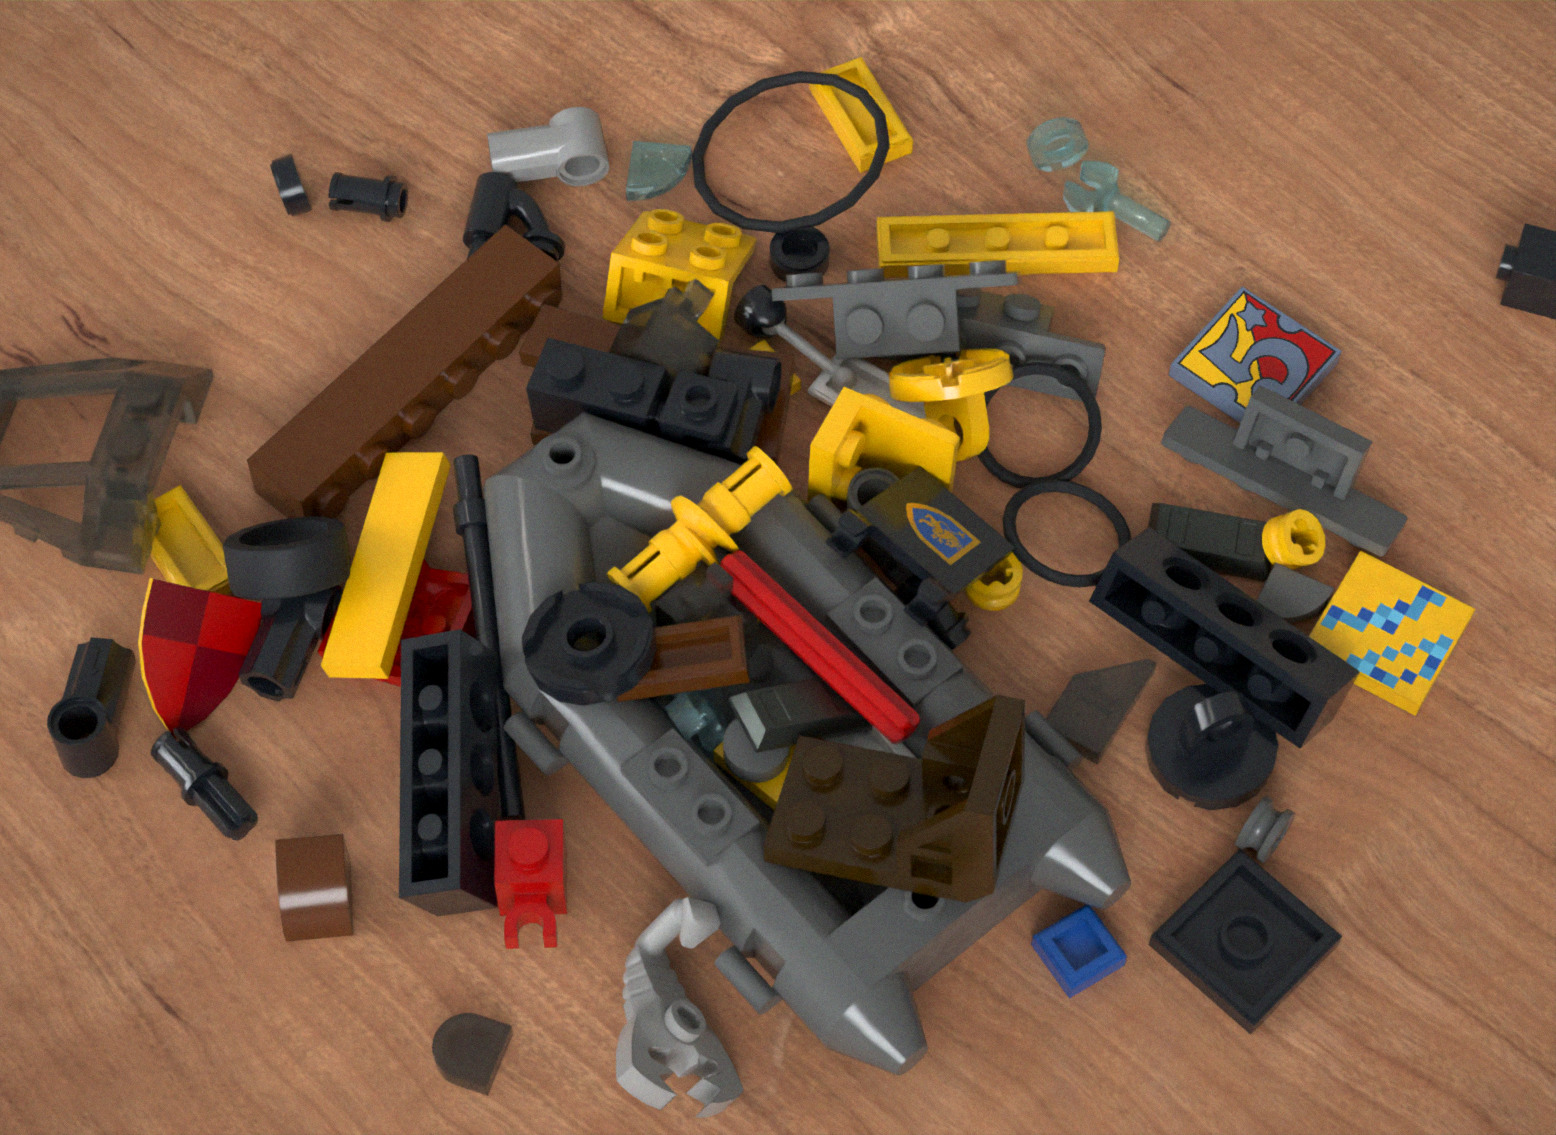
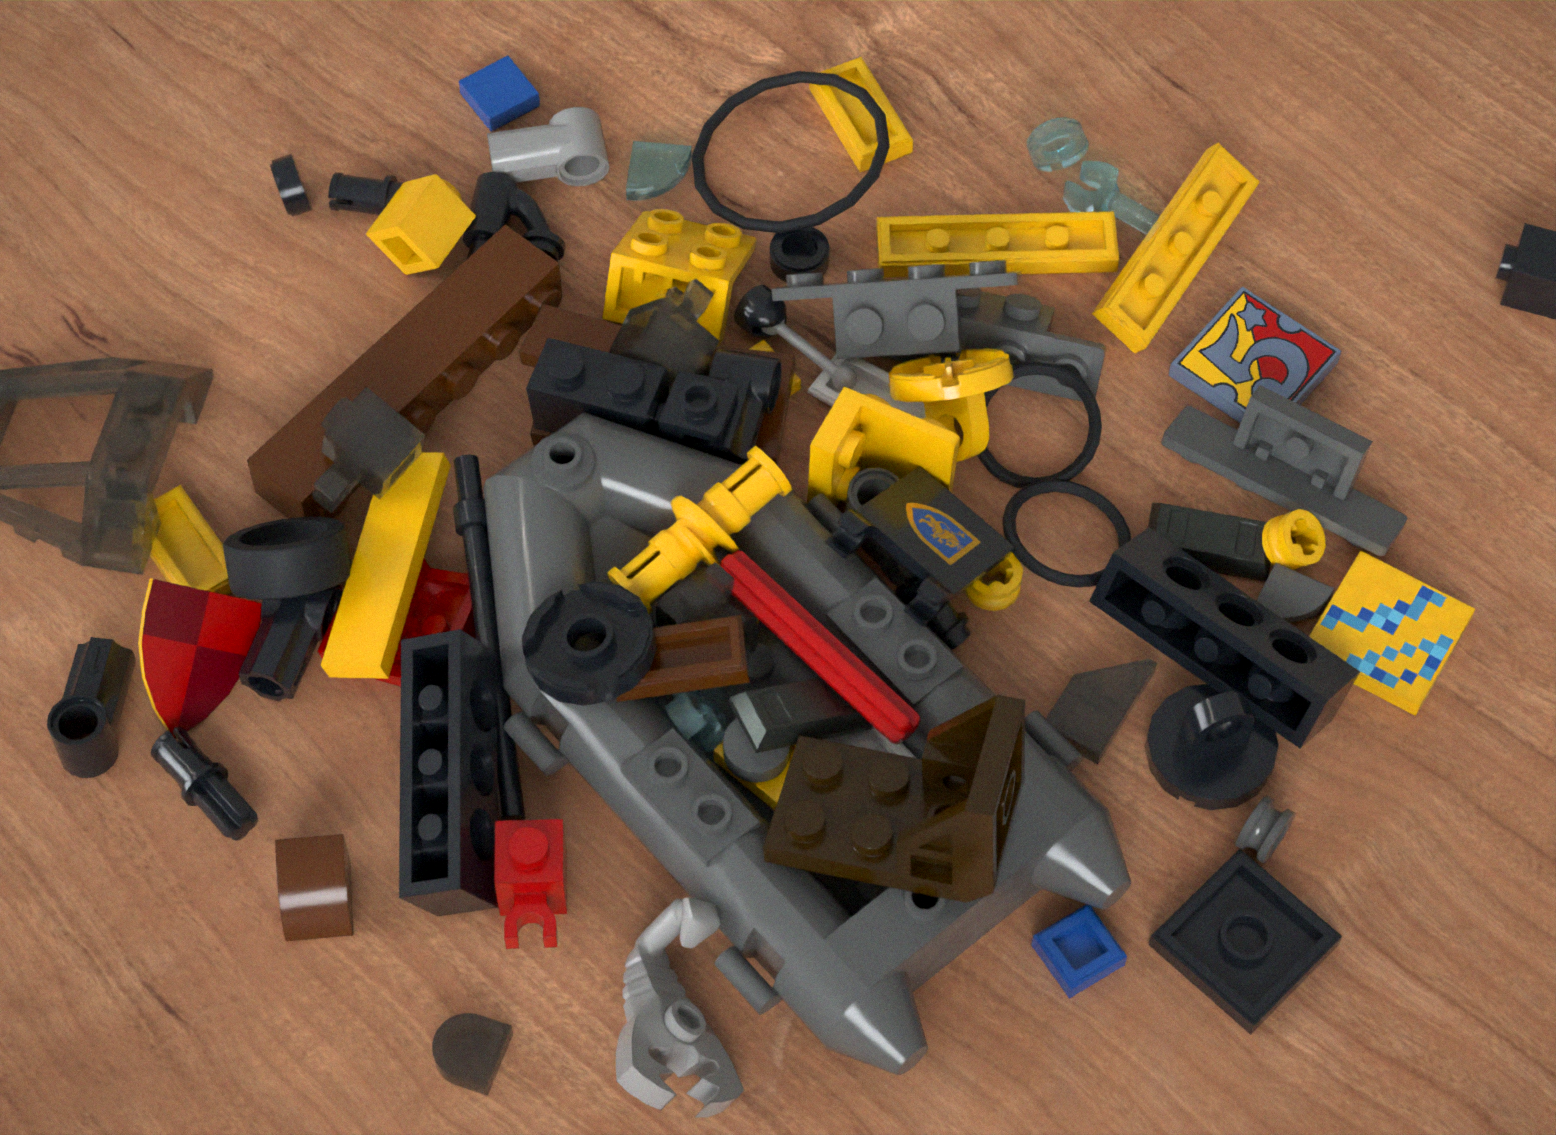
none -> clear smoke brick [312,387,426,514]
none -> yellow brick [366,174,476,275]
none -> blue tile [459,55,540,132]
none -> yellow tile [1092,142,1260,354]

